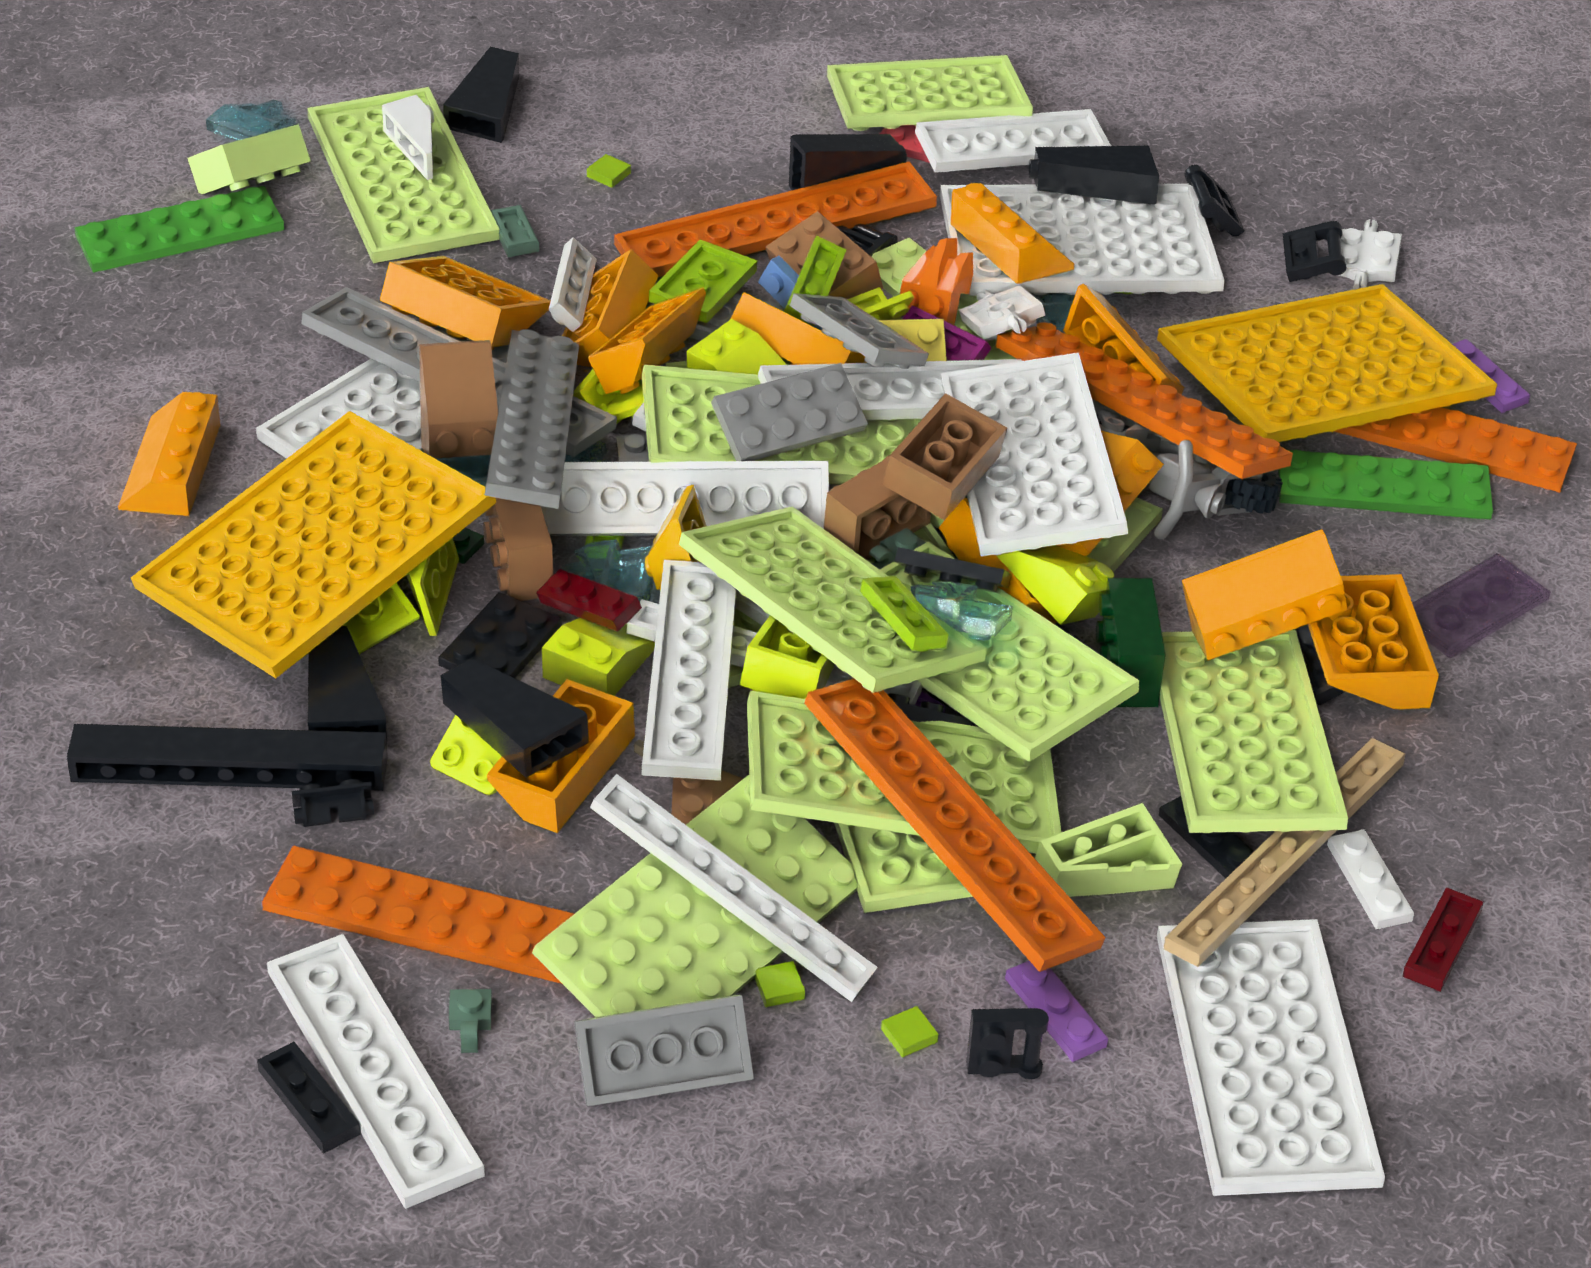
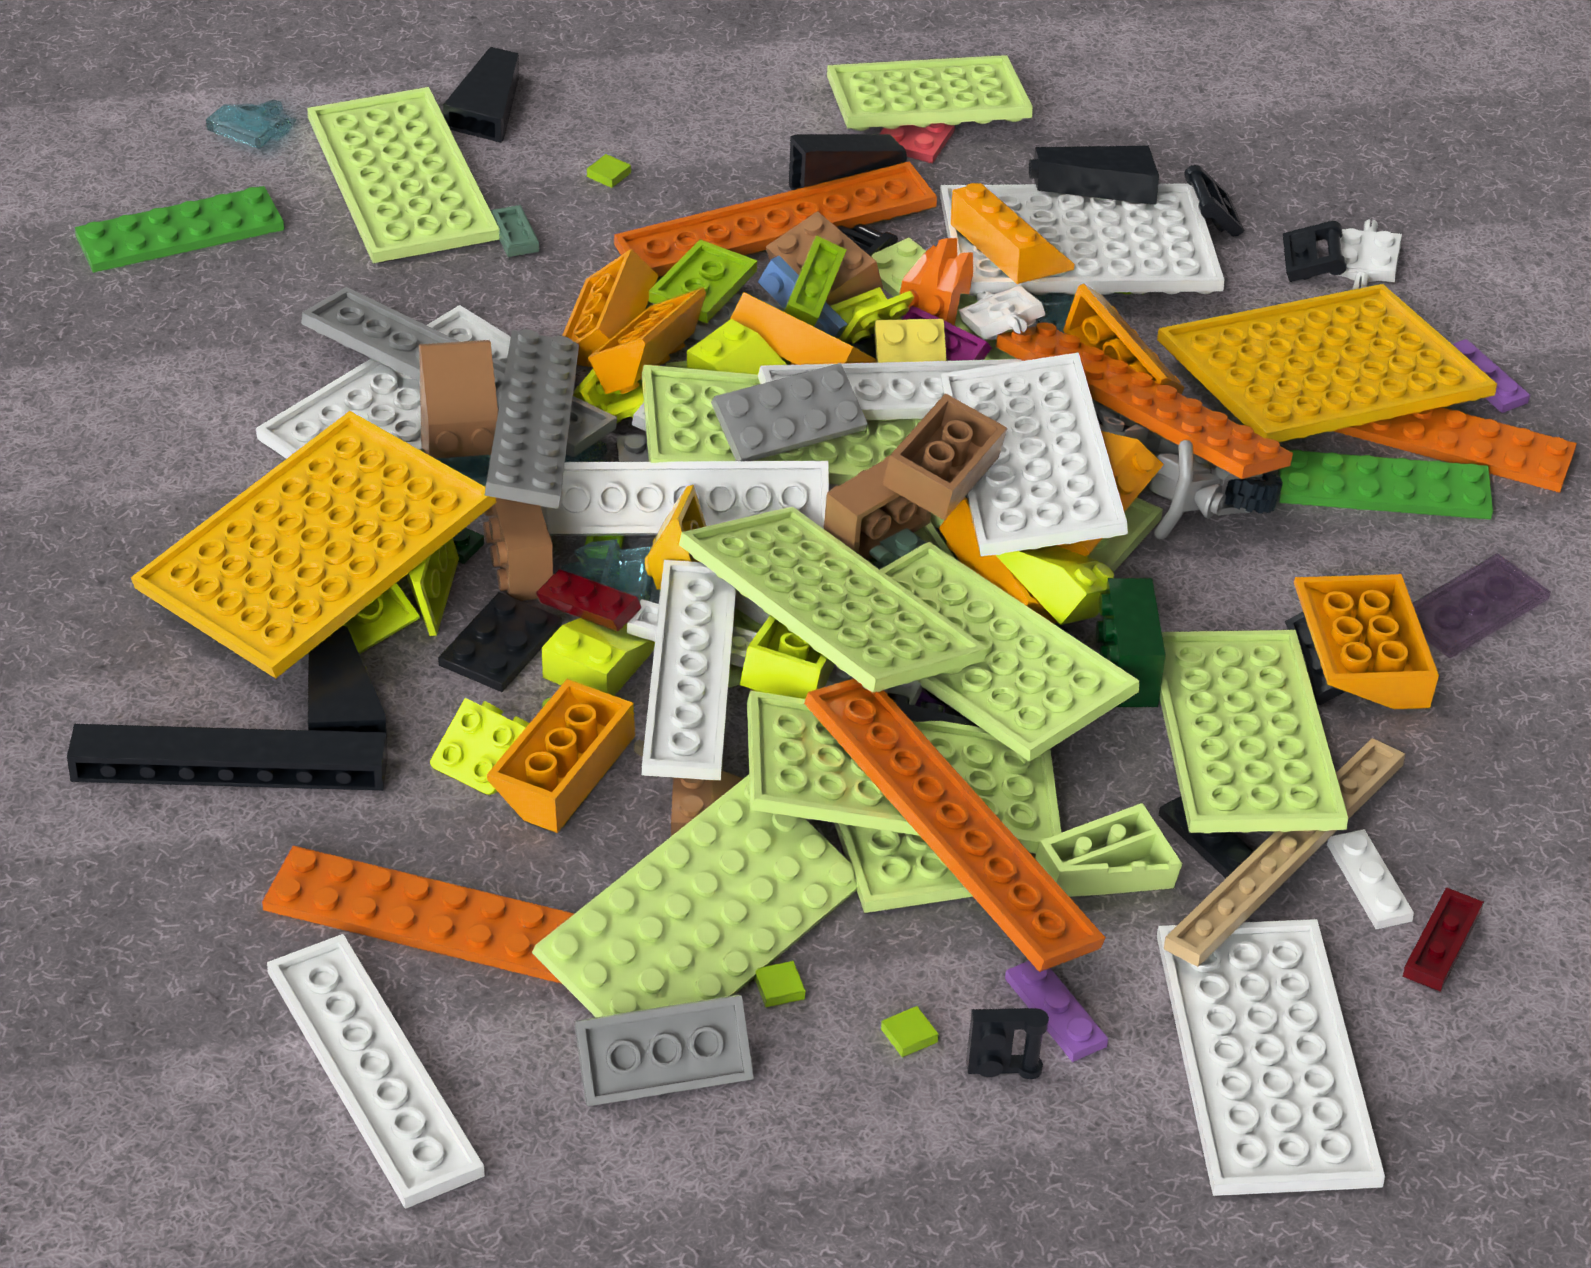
light orange slope [118,392,220,516] -> none
yellowish green wedge [187,124,311,194] -> none
black plate [257,1042,361,1154] -> none
black hinge [292,779,374,827] -> none
light orange slope [380,256,551,350] -> none
white slope [382,95,434,180] -> none
black slope [440,658,589,778] -> none
sand green plate [449,989,492,1053] -> none
white plate [549,237,597,332] -> none
white plate [590,774,878,1002] -> none
light grey plate [790,293,929,369] -> none
lime plate [860,576,949,652] -> none
black plate [895,547,1012,592] -> none
clear light blue plate [911,581,1013,640] -> none
white plate [915,109,1111,172] -> none
light orange slope [1182,529,1348,660] -> none

